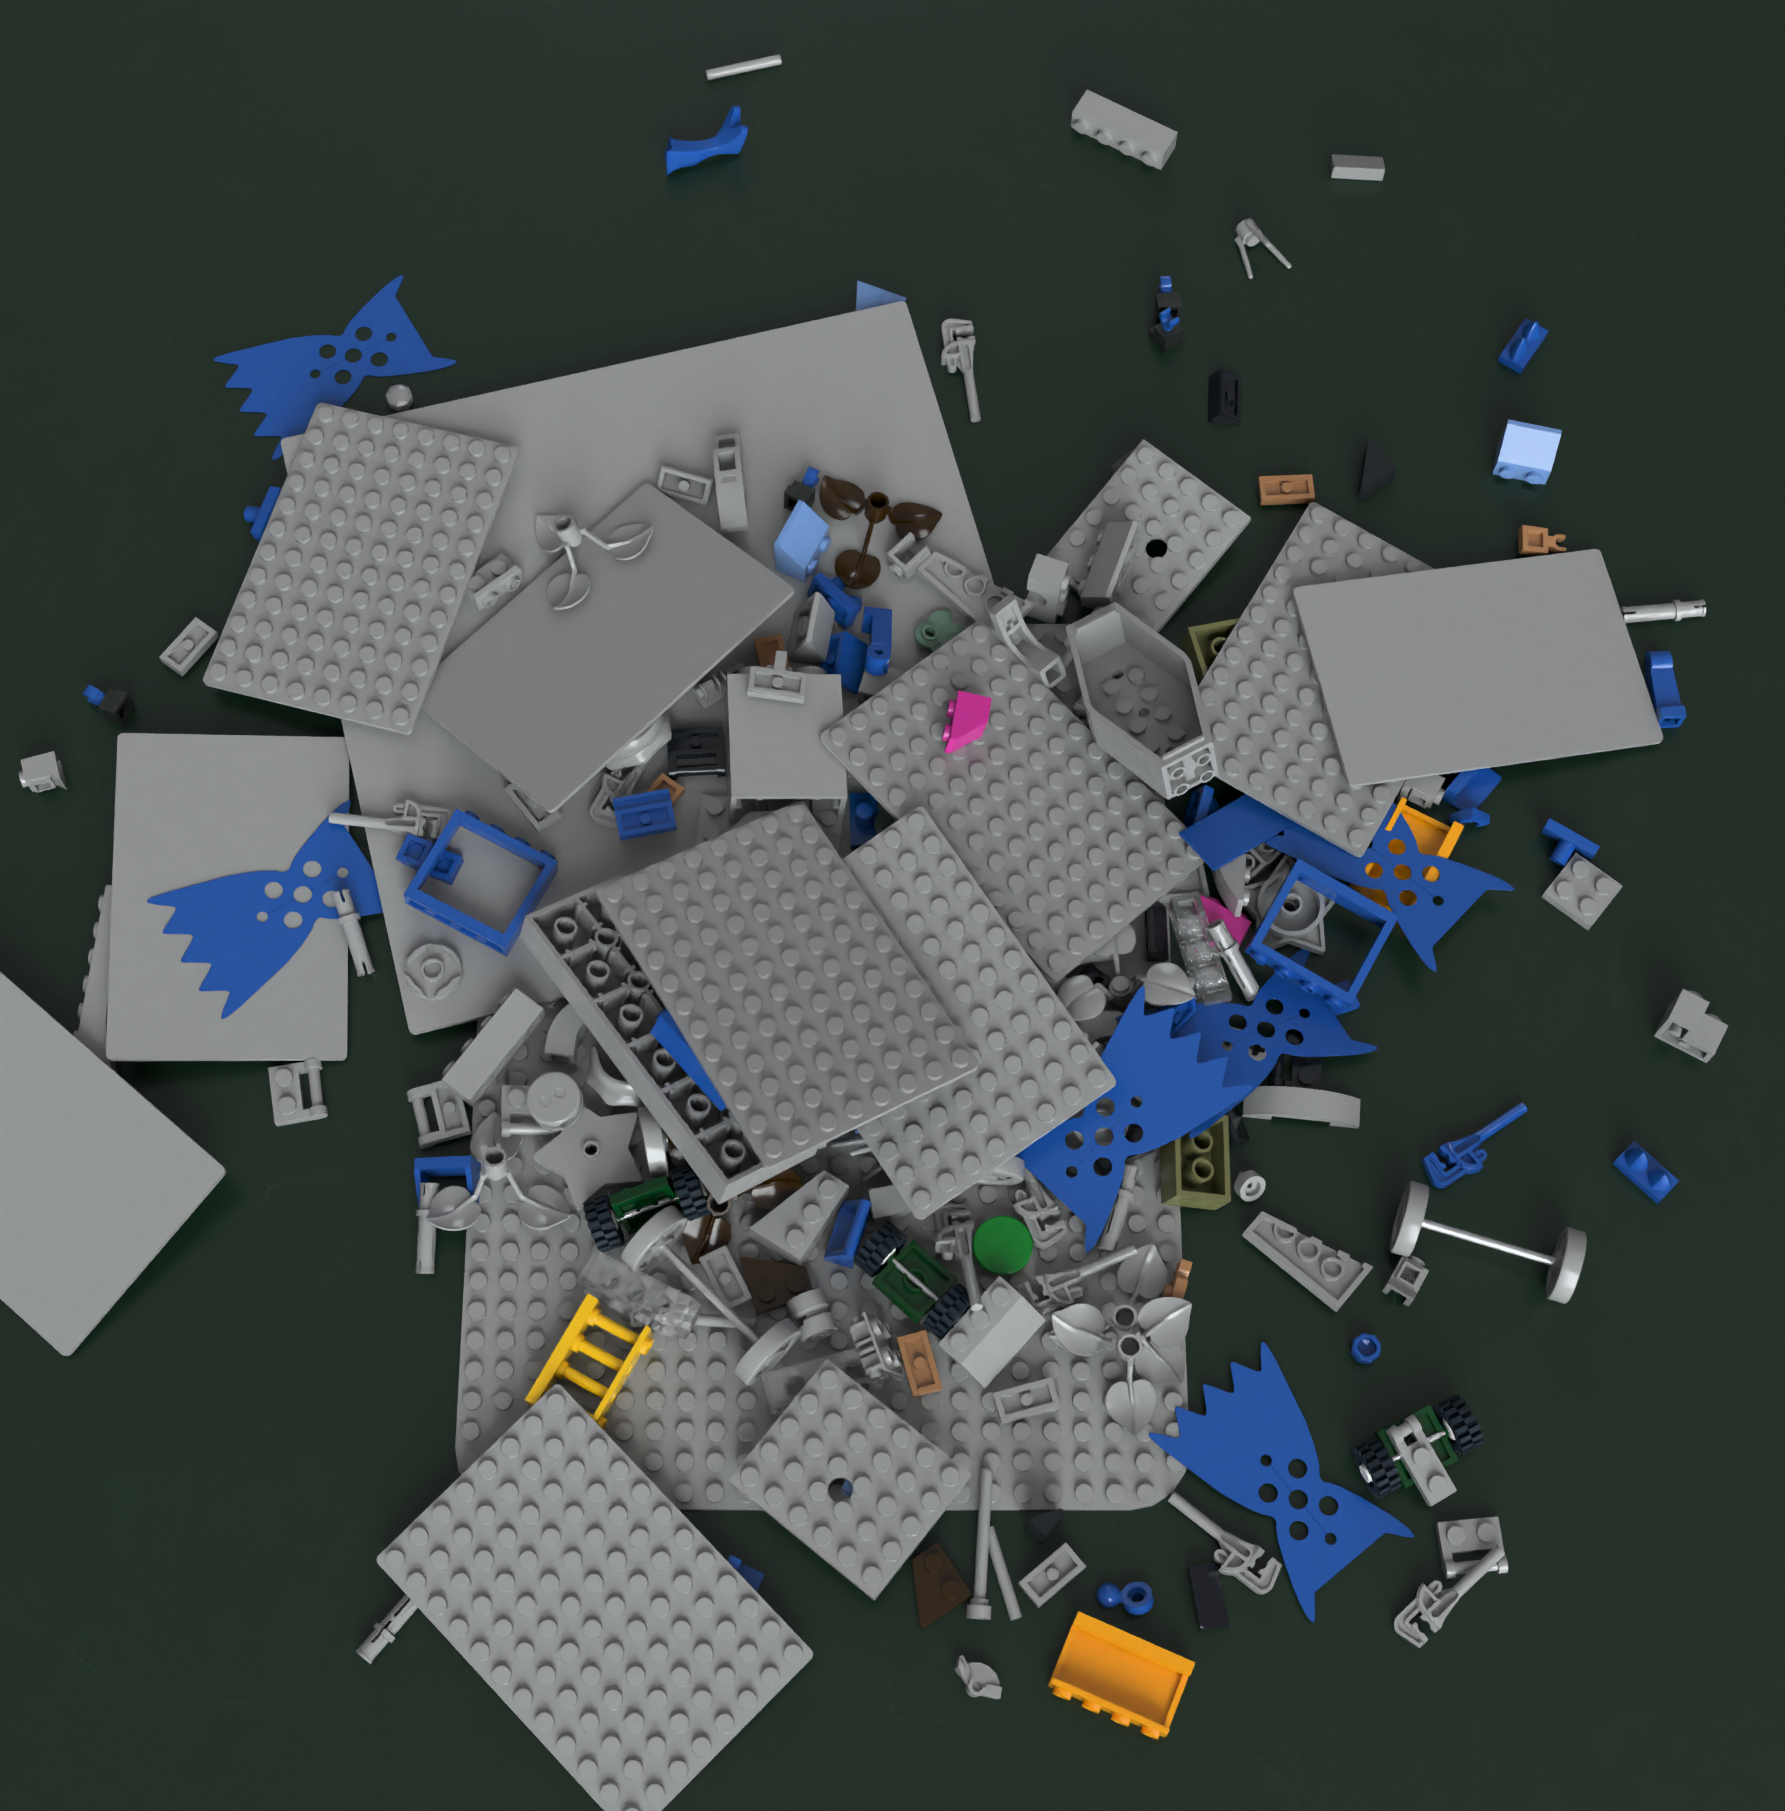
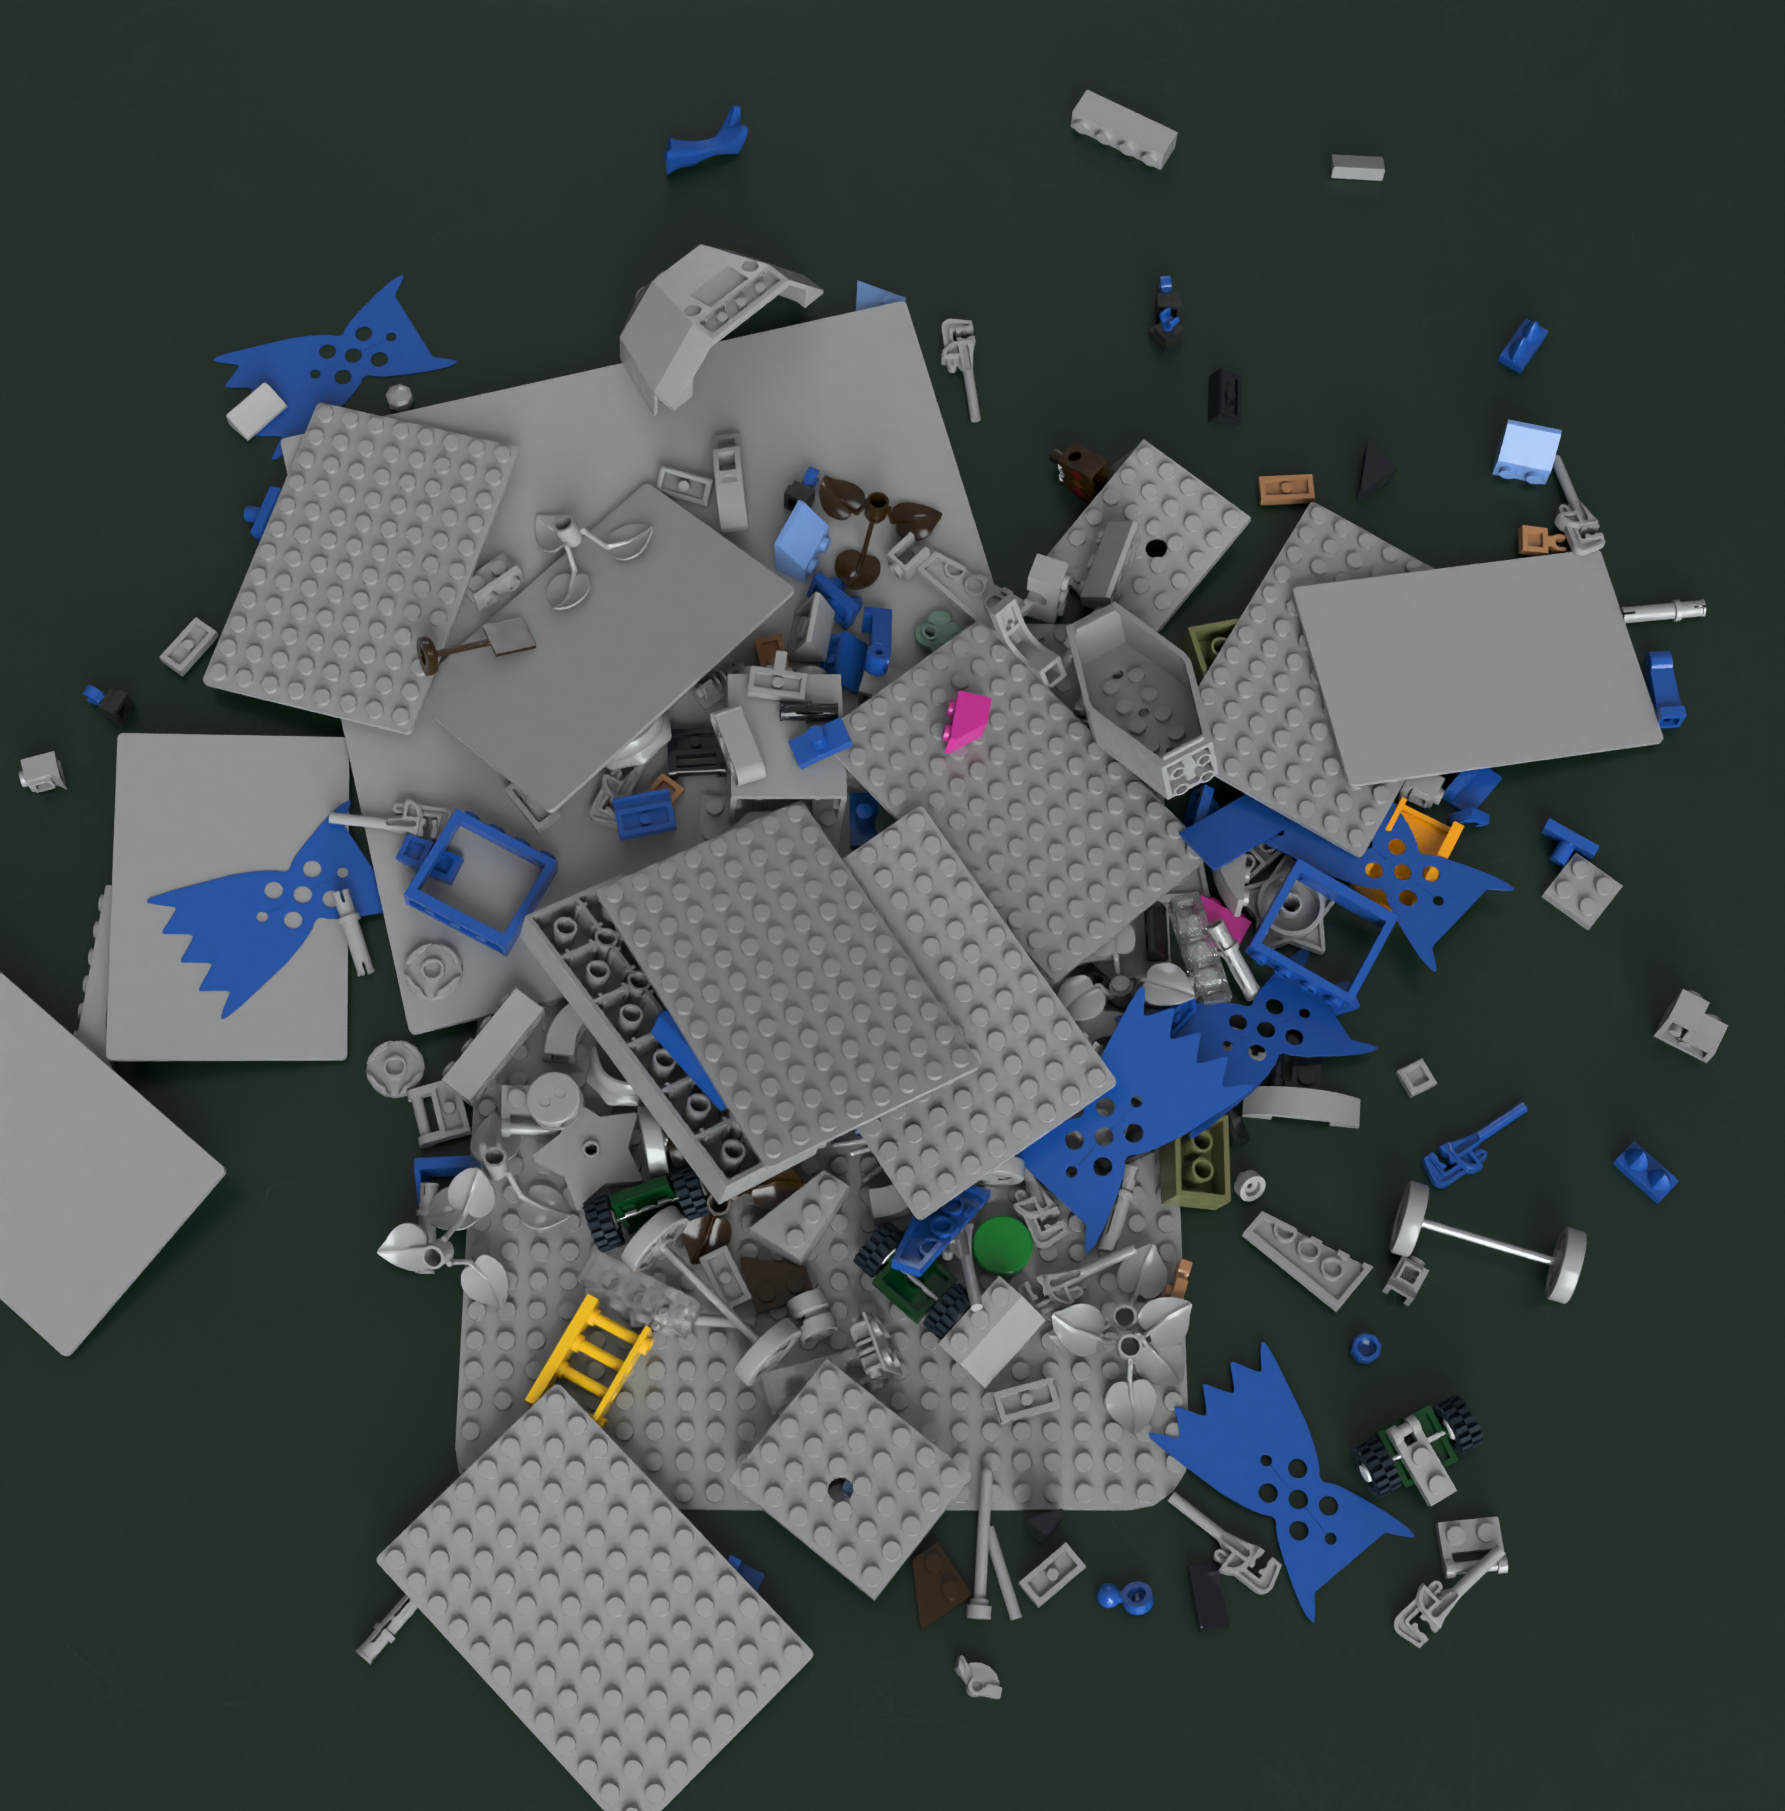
light grey plate [268,1058,328,1126] -> none
light grey bar [705,54,782,80] -> none
blue tile [824,1199,871,1269] -> none
medium nougat plate [896,1330,942,1398] -> none
light orange panel [1048,1611,1195,1740] -> none
light grey plant [1234,218,1292,279] -> none
none -> light grey slope [226,382,287,441]
none -> light grey tile [366,1040,426,1098]
none -> light grey plant [377,1167,509,1308]
none -> piece [417,617,536,676]
none -> light grey piece [620,244,823,416]
none -> light grey beam [710,704,766,786]
none -> black pin [779,701,838,724]
none -> blue tile [788,717,853,770]
none -> blue wing [891,1185,991,1277]
none -> dark brown torso [1049,444,1109,505]
none -> light grey tile [1395,1058,1437,1098]
none -> light grey piece [1553,455,1605,556]

